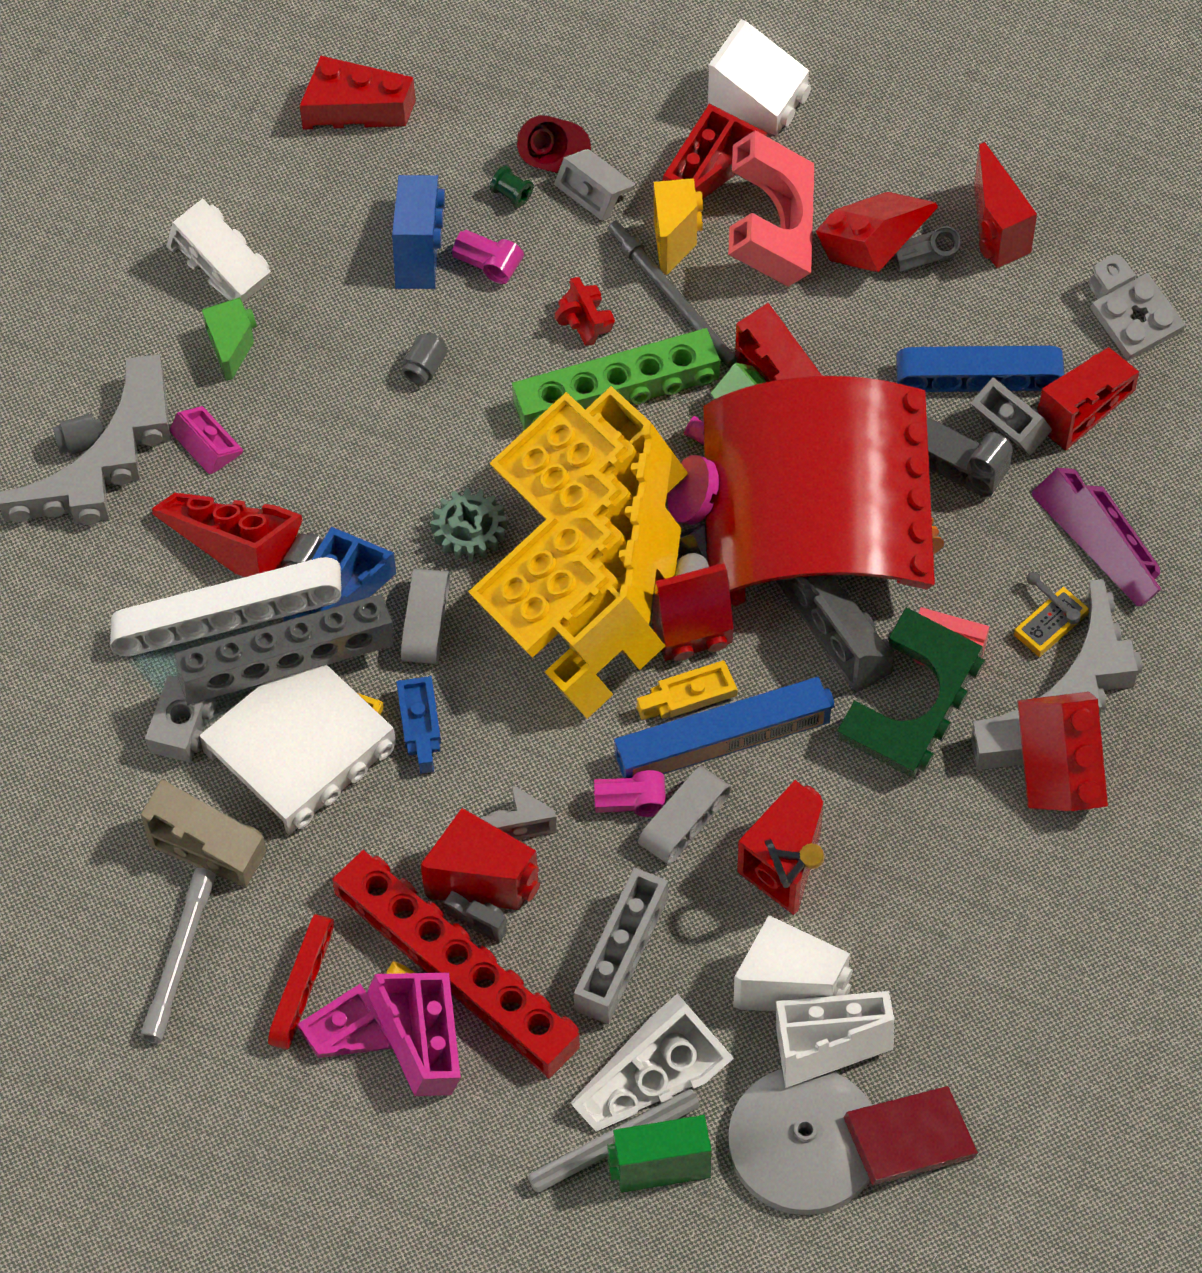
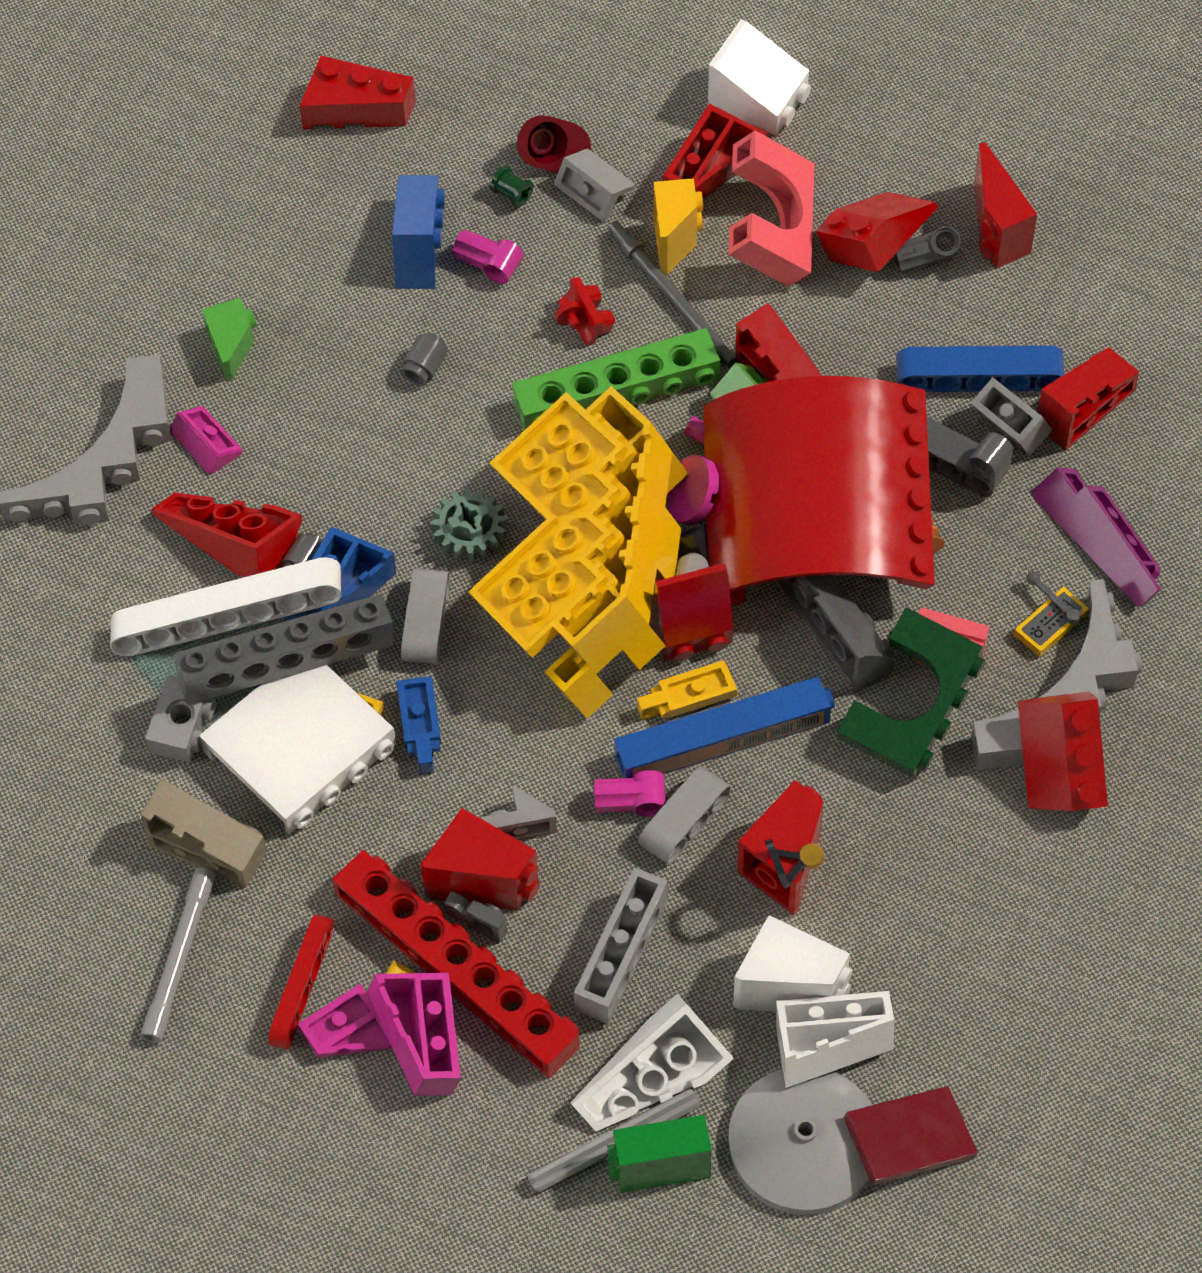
dark grey brick [53,413,104,455] -> none
white wedge [166,198,271,303] -> none
light grey plate [1089,254,1186,361] -> none

